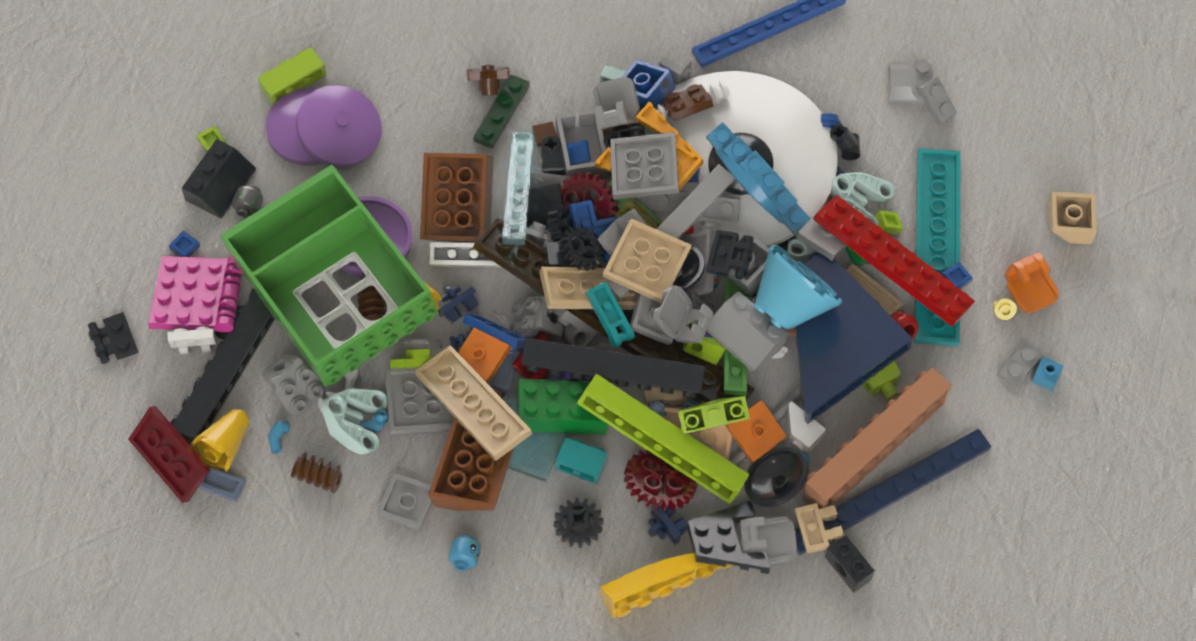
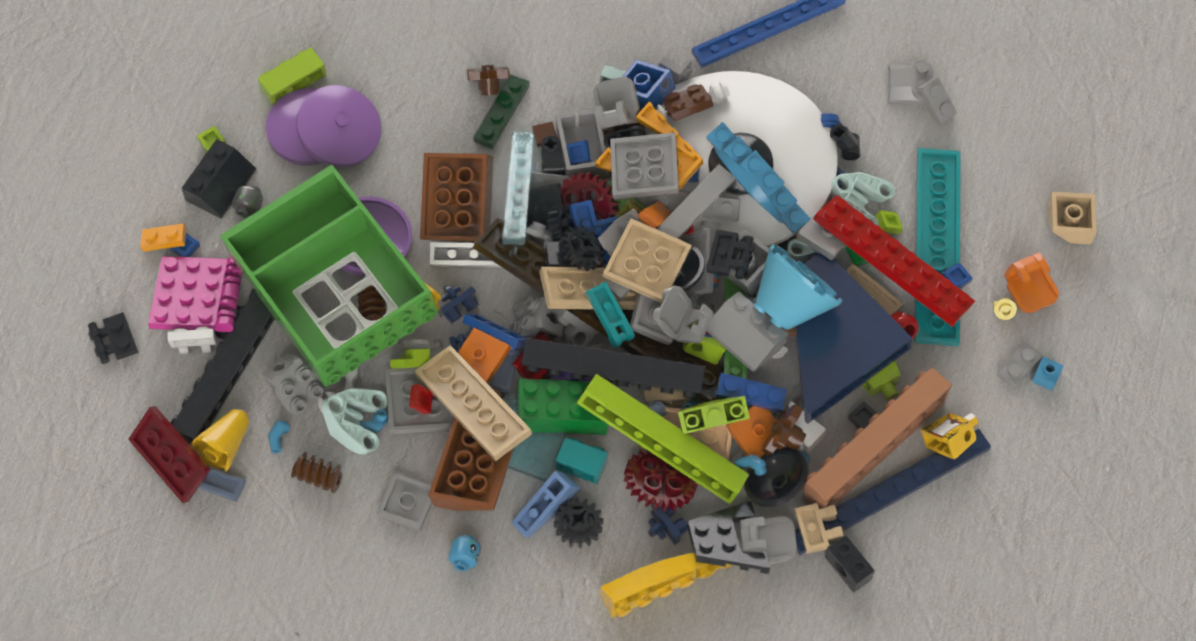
none -> light orange plate [140,223,187,252]
none -> red plate [409,384,433,414]
none -> medium blue slope [511,471,581,538]
none -> orange tile [637,201,671,229]
none -> blue plate [715,373,787,413]
none -> dark azure arm [735,455,767,476]
none -> reddish brown plant [761,404,806,455]
none -> black plate [848,401,877,429]
none -> yellow torso [920,413,978,460]

